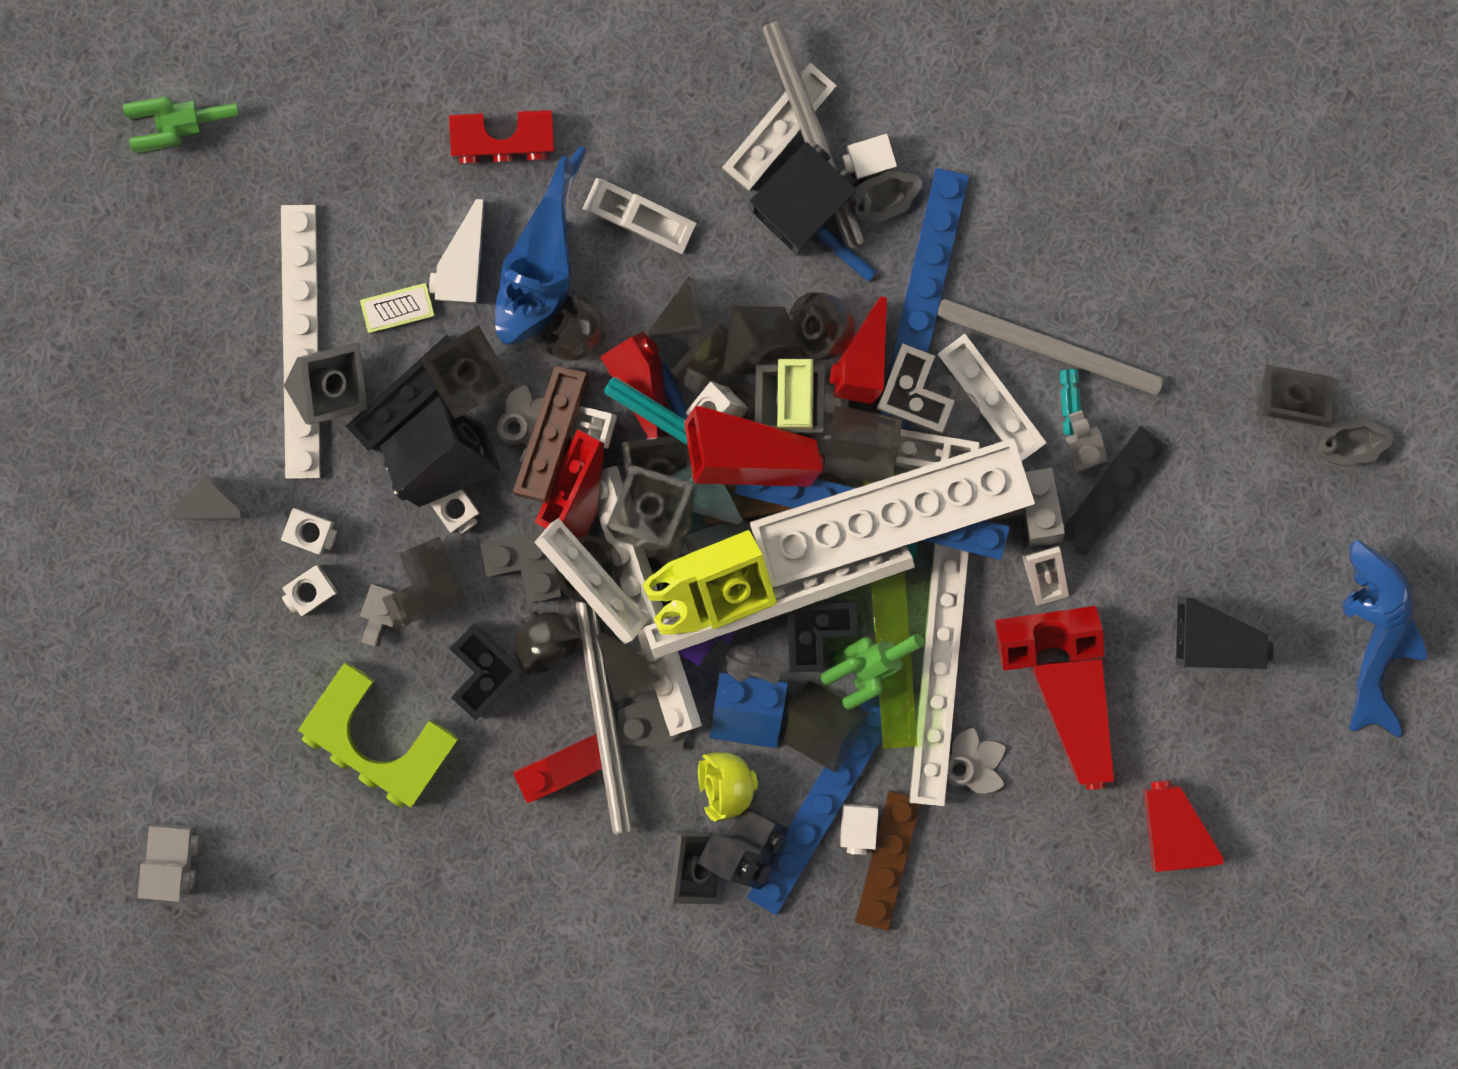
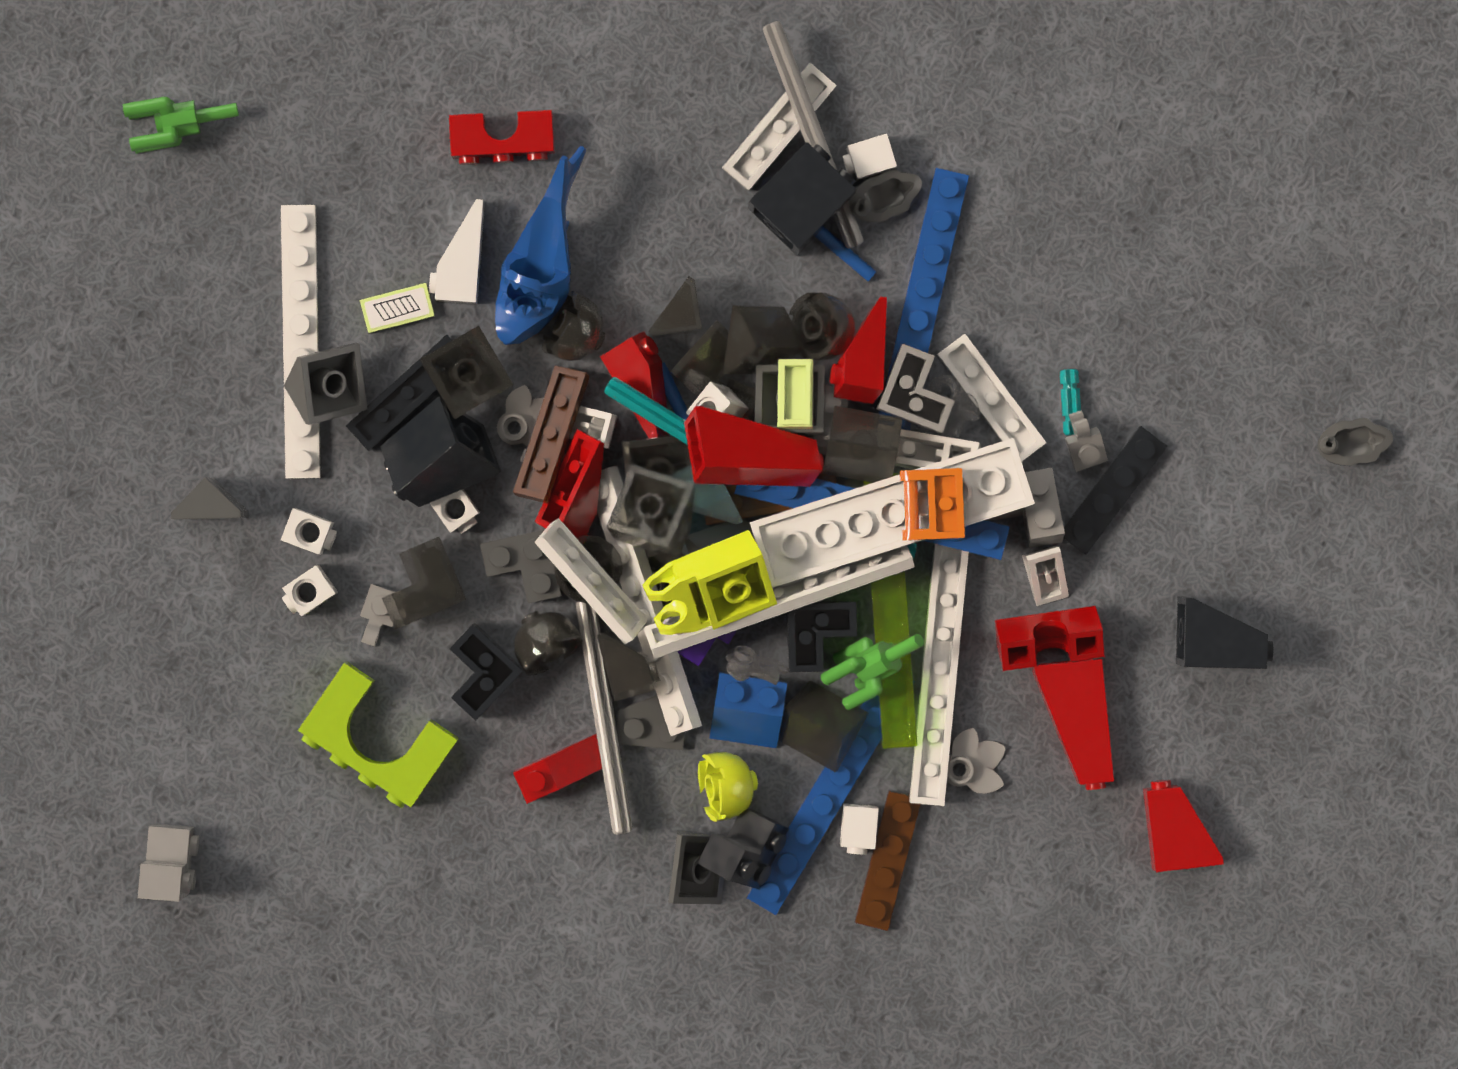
white slope [582,178,696,254] -> none
light grey axle [937,299,1163,395] -> none
clear smoke slope [1256,365,1332,429] -> none
blue piece [1342,540,1427,737] -> none
none -> orange plate [900,468,965,541]

